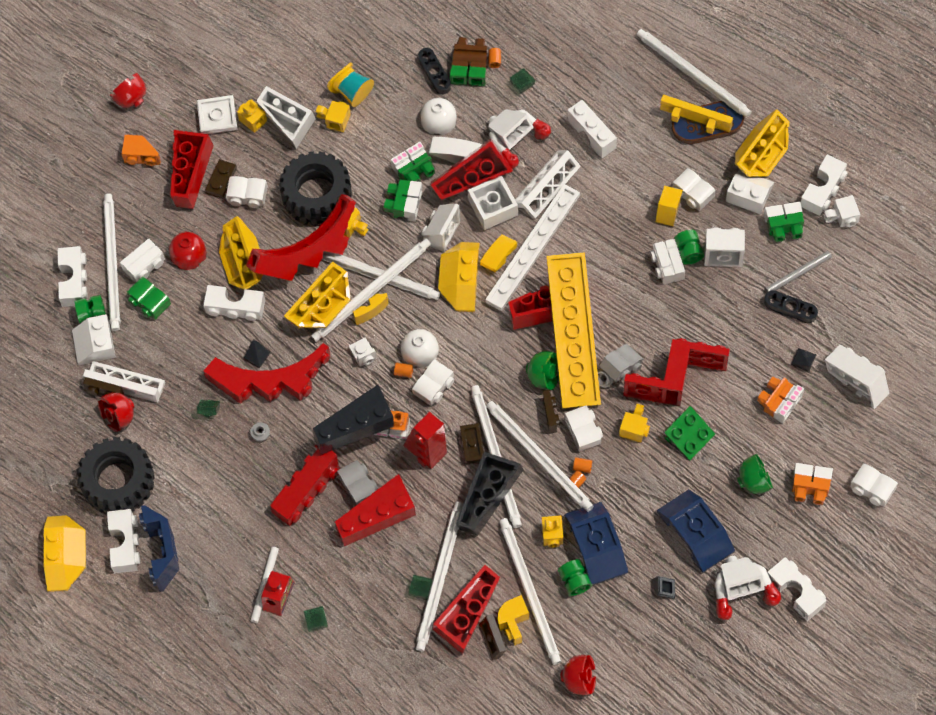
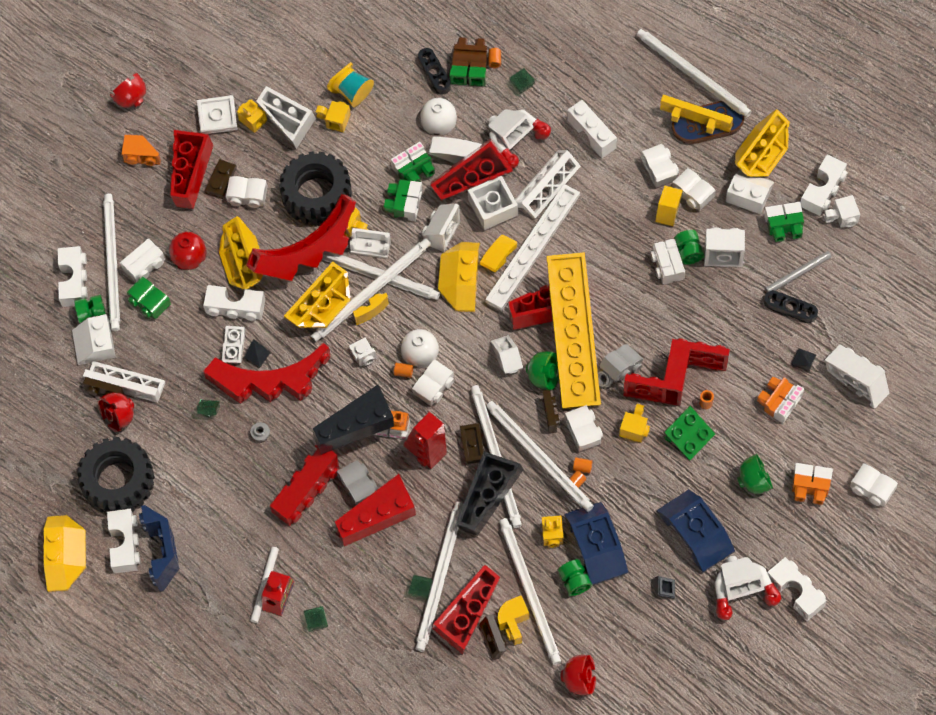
none -> white slope [222,326,245,363]
none -> white hinge [350,228,391,259]
none -> white slope [491,335,523,374]
none -> white brick [641,144,679,188]
none -> orange hinge [699,390,714,409]

